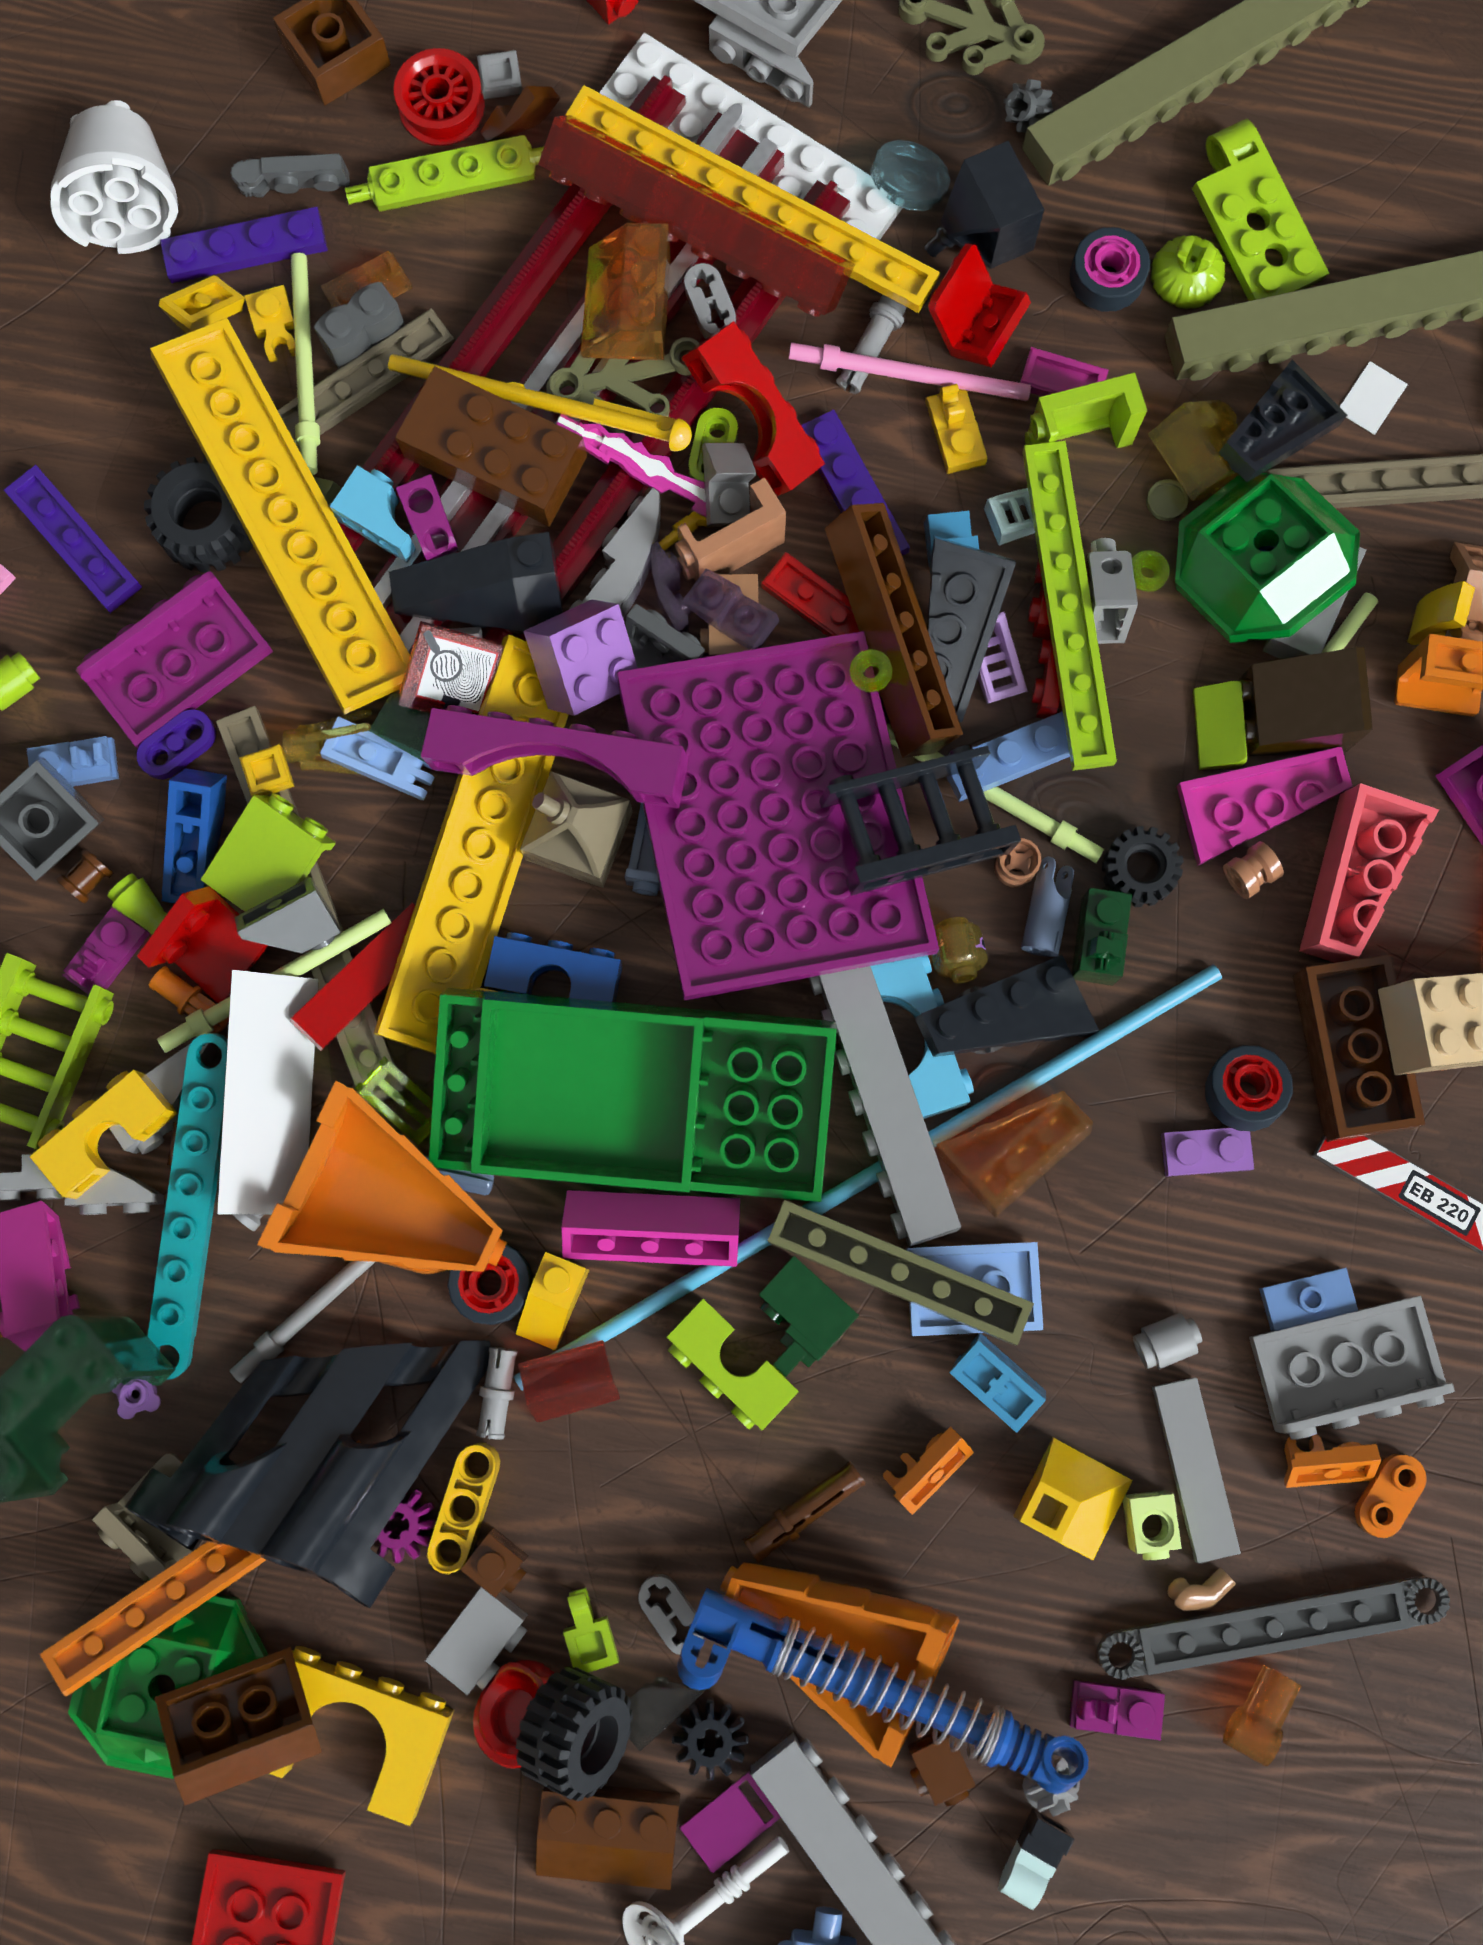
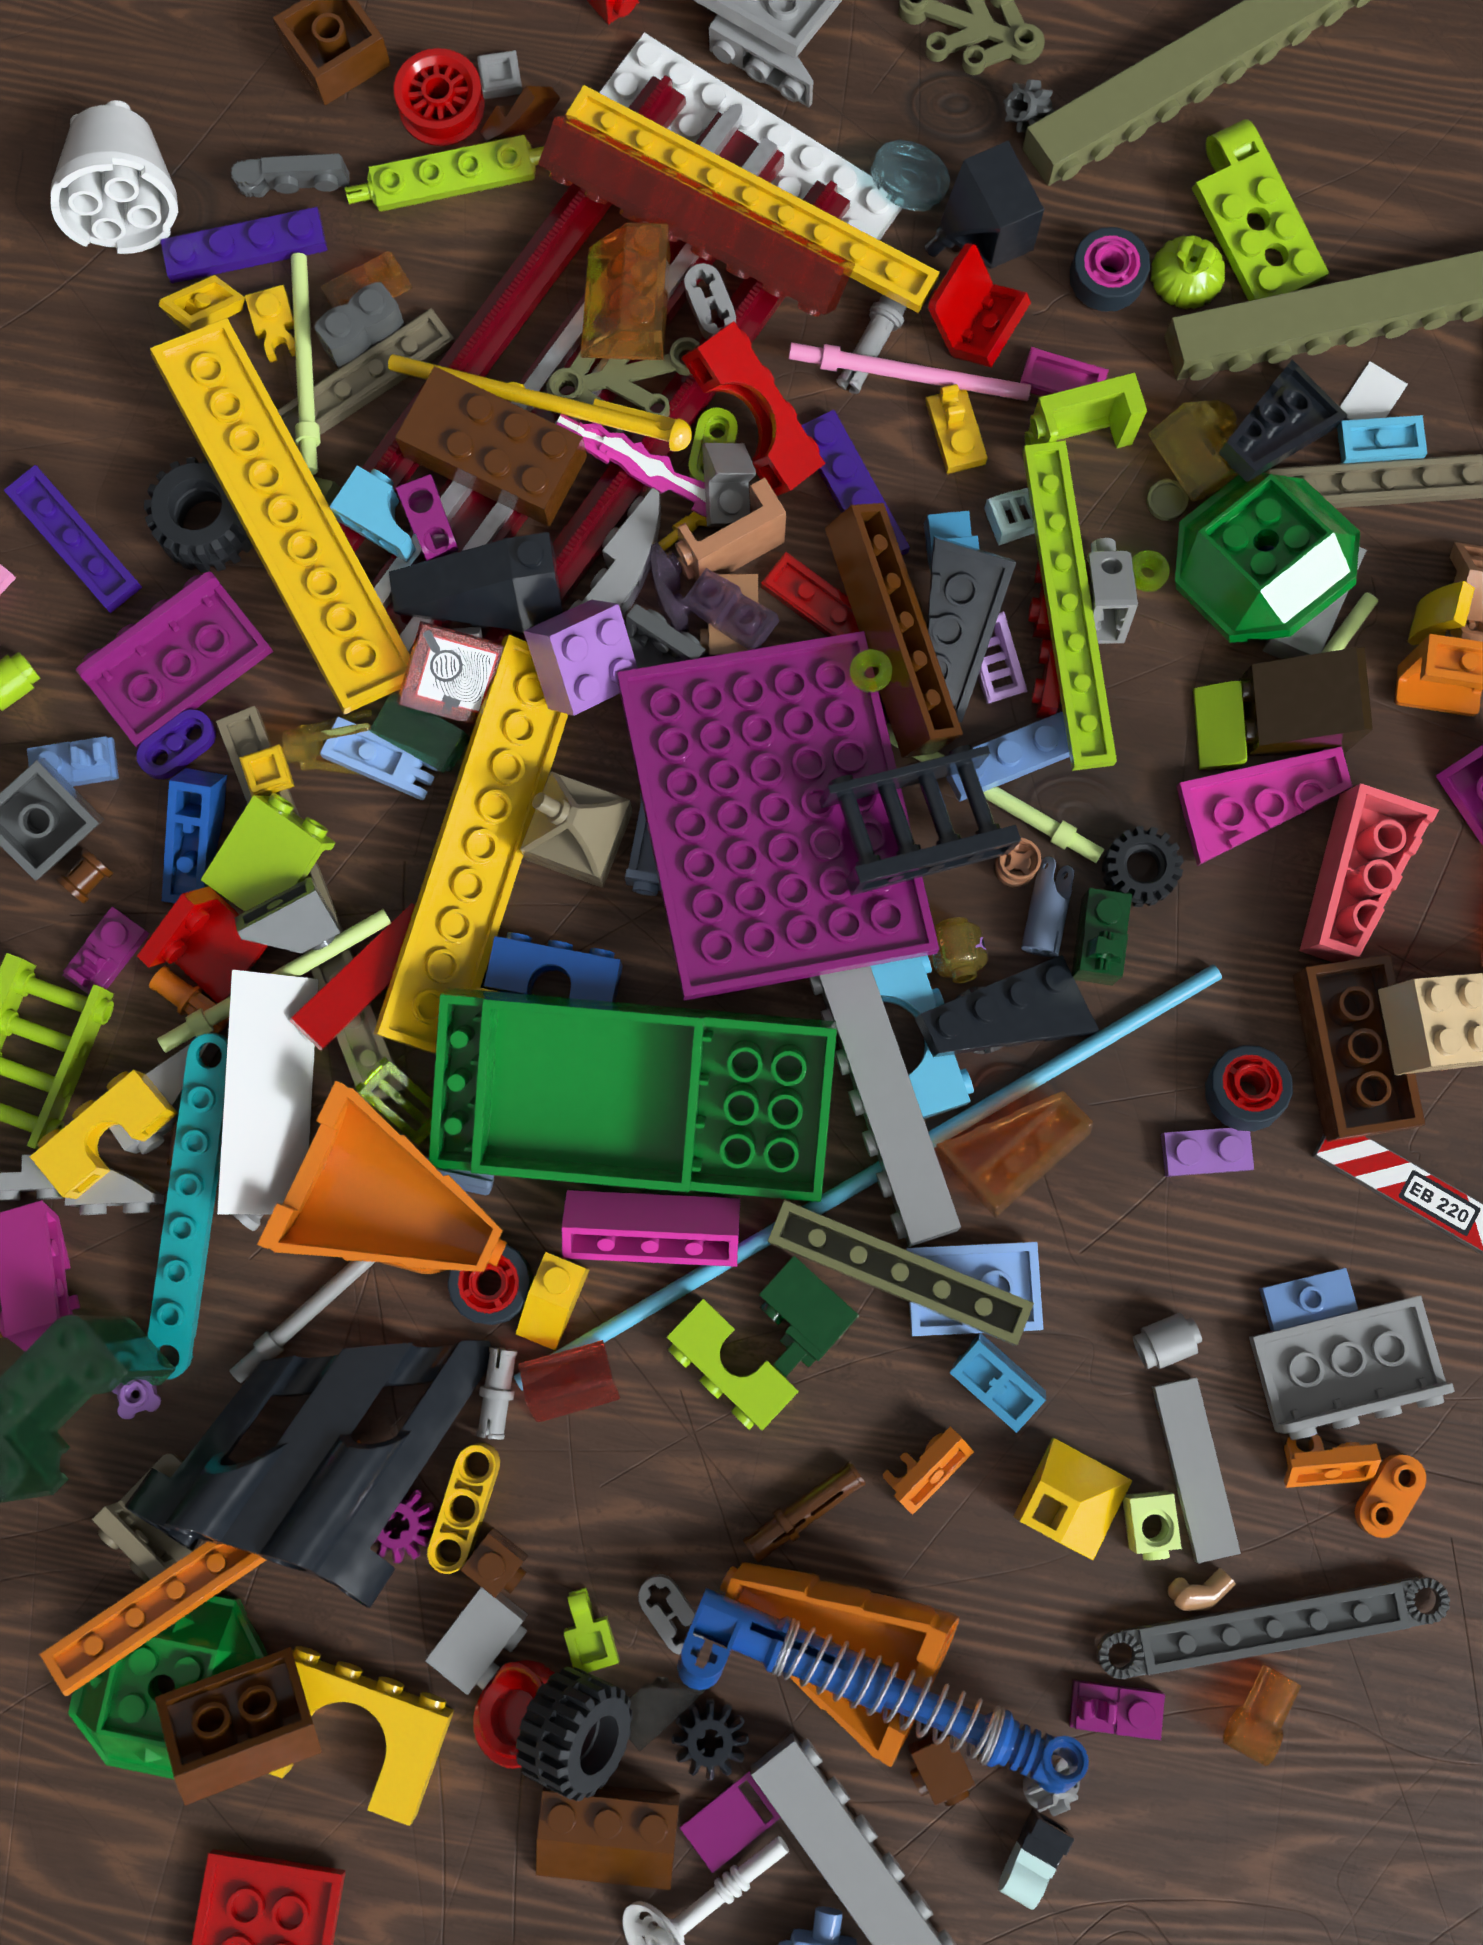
lime cone [107,873,167,935] -> none
magenta arch [421,705,689,808] -> none
nougat wheel [1223,841,1284,899] -> none
none -> medium azure plate [1337,415,1427,464]

